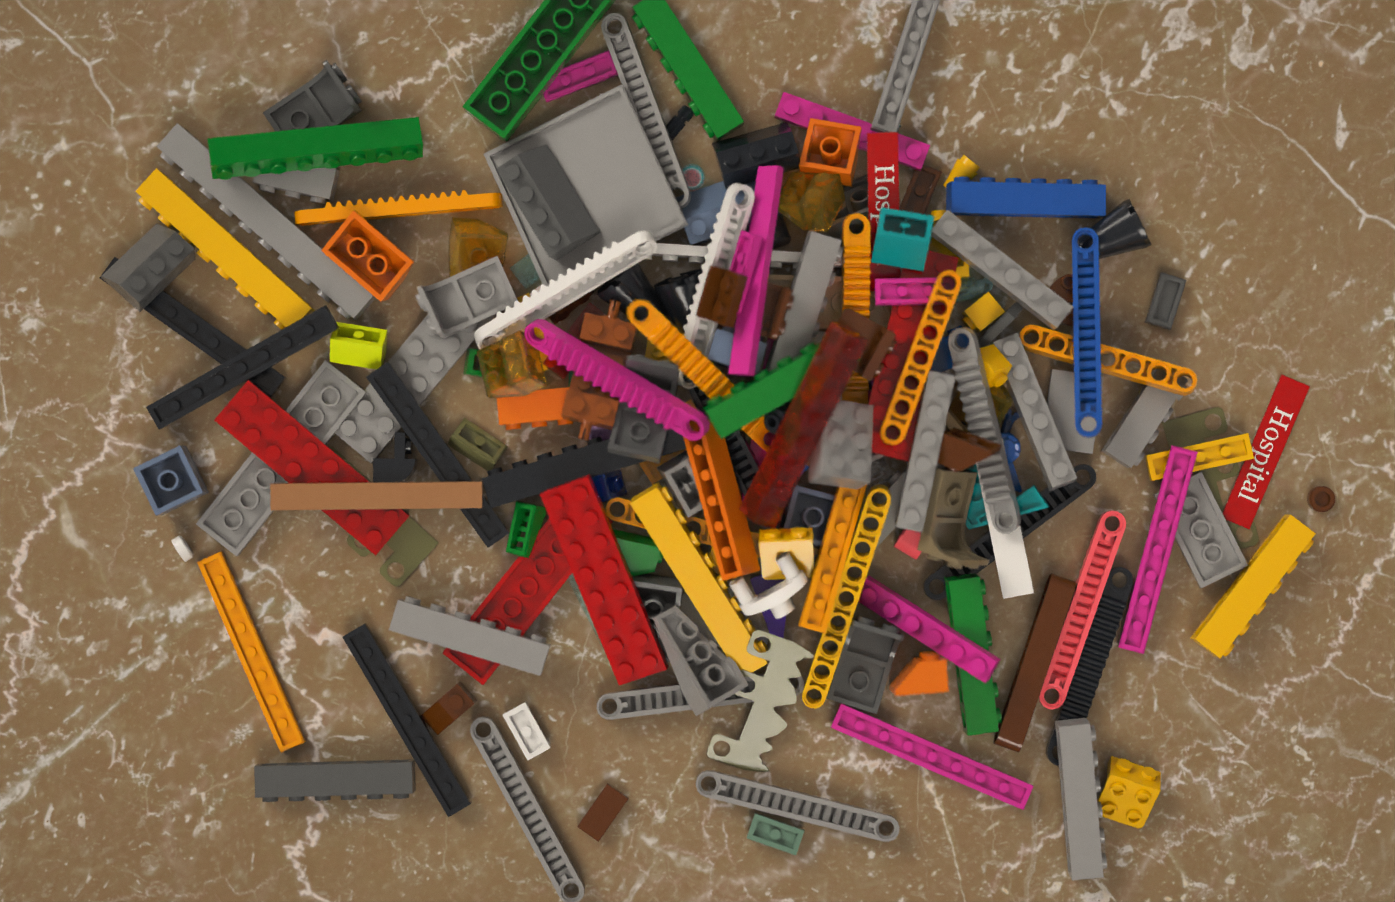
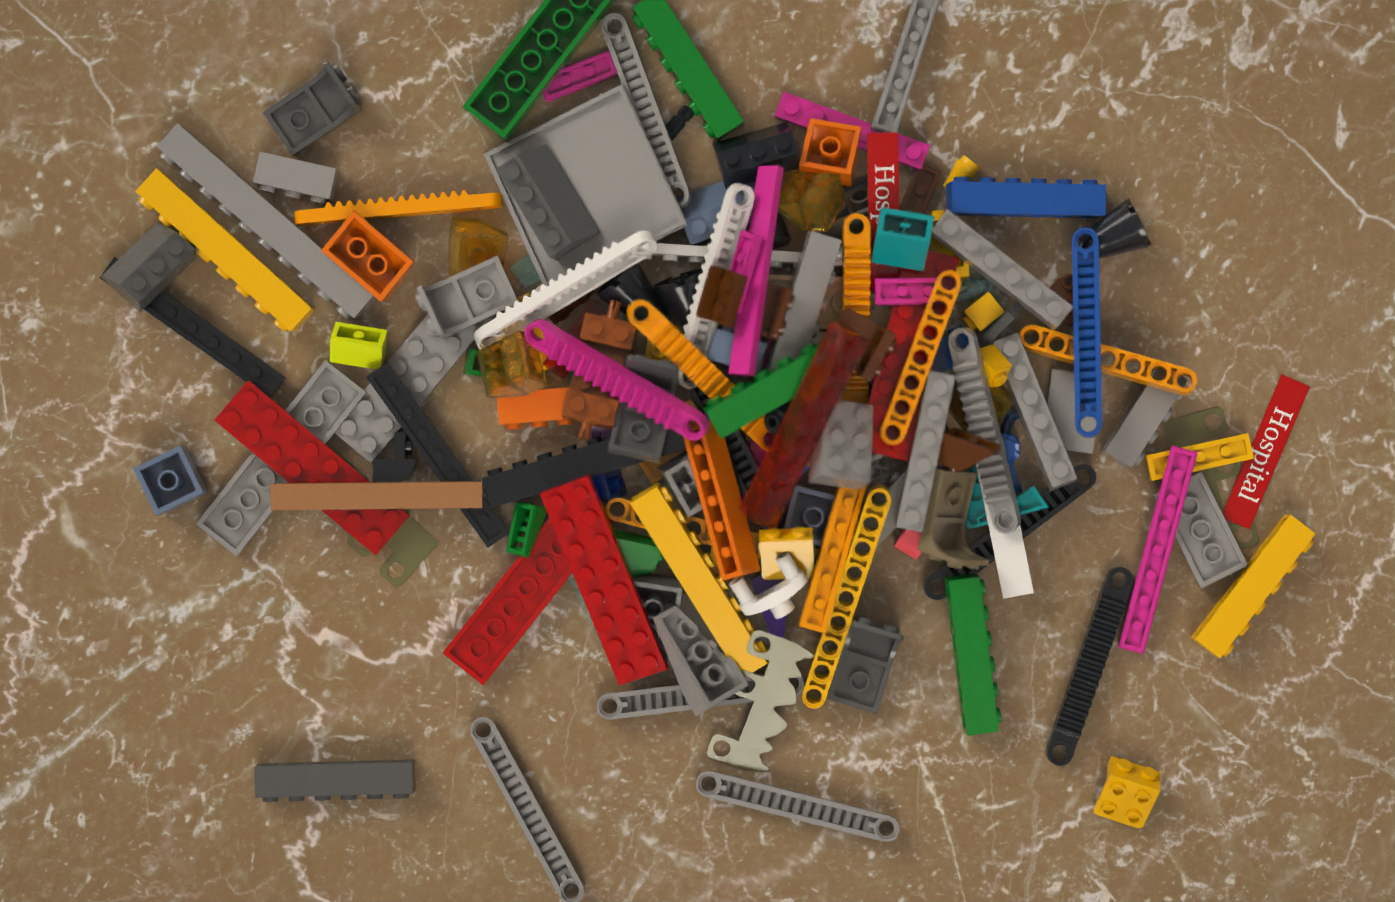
black plate [146,305,339,430] -> none
white tile [171,535,194,562] -> none
light orange tile [197,551,306,753] -> none
green brick [207,117,423,180] -> none
black plate [342,623,472,817] -> none
light grey brick [389,596,551,676] -> none
reddish brown slope [421,681,477,736] -> none
olive slope [448,418,508,471] -> none
white plate [503,702,551,760] -> none
reddish brown tile [577,783,629,842] -> none
clear light blue tile [682,164,705,191] -> none
sand green plate [746,812,805,855] -> none
dark pink plate [830,703,1034,810] -> none
dark pink plate [858,575,1000,683] -> none
orange slope [889,650,949,696] -> none
reddish brown beam [993,573,1076,752] -> none
coral gear [1038,510,1126,710] -> none
light grey brick [1055,718,1107,881] -> none
dark grey tile [1145,272,1186,330] -> none
reddish brown tile [1307,486,1335,512] -> none

